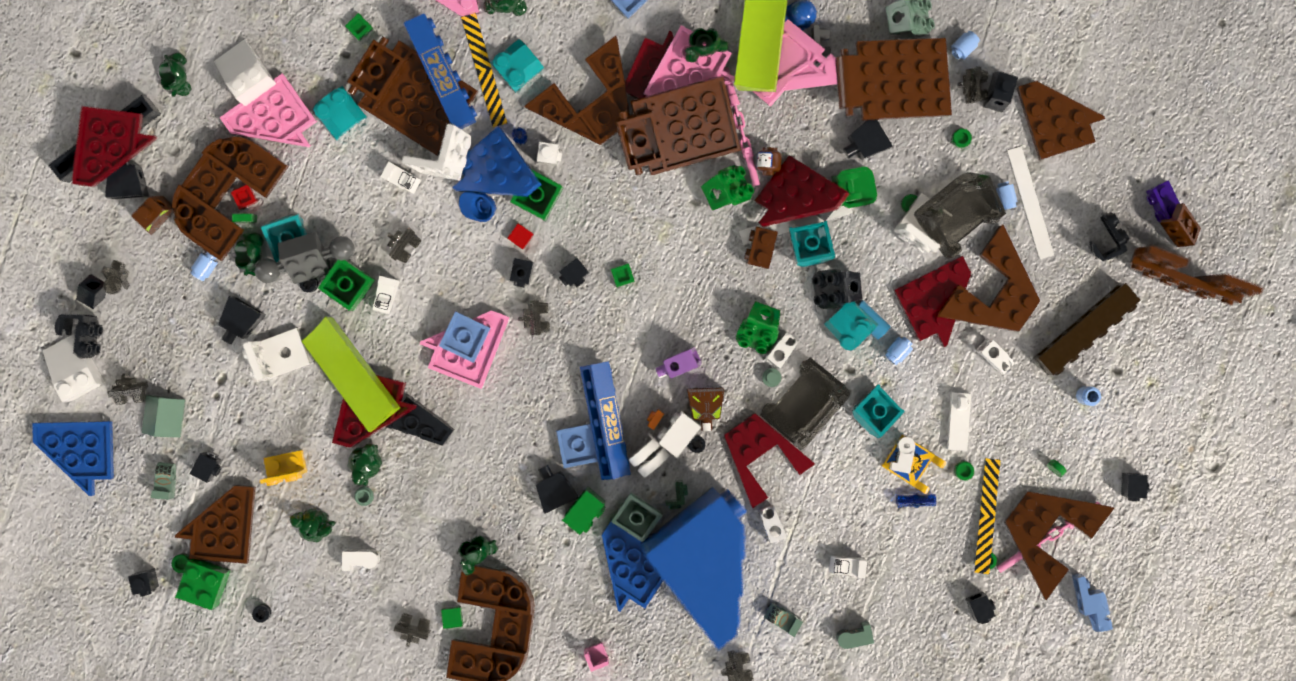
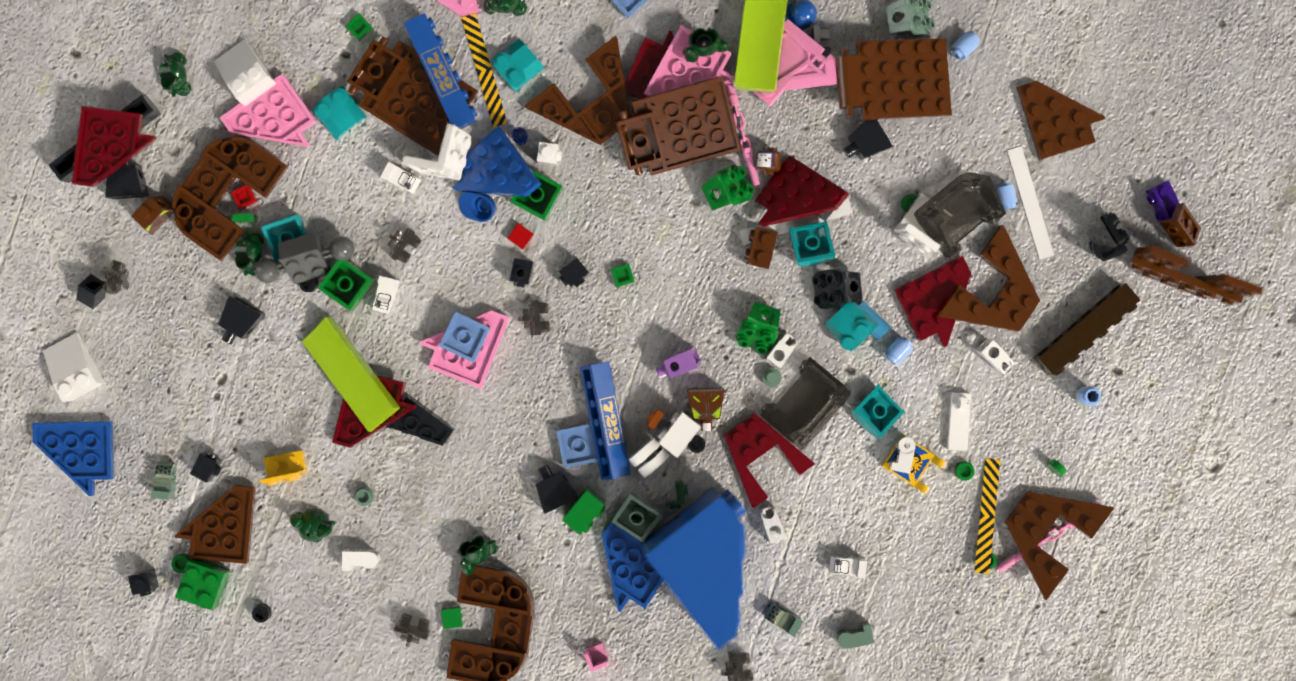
black piece [54,314,103,358] -> none
clear smoke hips [107,373,149,405] -> none
sand green slope [142,395,186,438] -> none
light blue brick [190,251,218,281] -> none
white bracket [242,328,312,381] -> none
dark green hair [347,443,382,486] -> none
green piece [831,167,877,208] -> none
clear blue pin [896,493,937,508] -> none
green tile [951,128,972,148] -> none
clear smoke hips [957,66,988,104] -> none
black brick [965,592,996,624] -> none
black torso [983,72,1018,113] -> none
medium blue plate [1072,573,1113,632] -> none
black brick [1121,473,1150,501] -> none

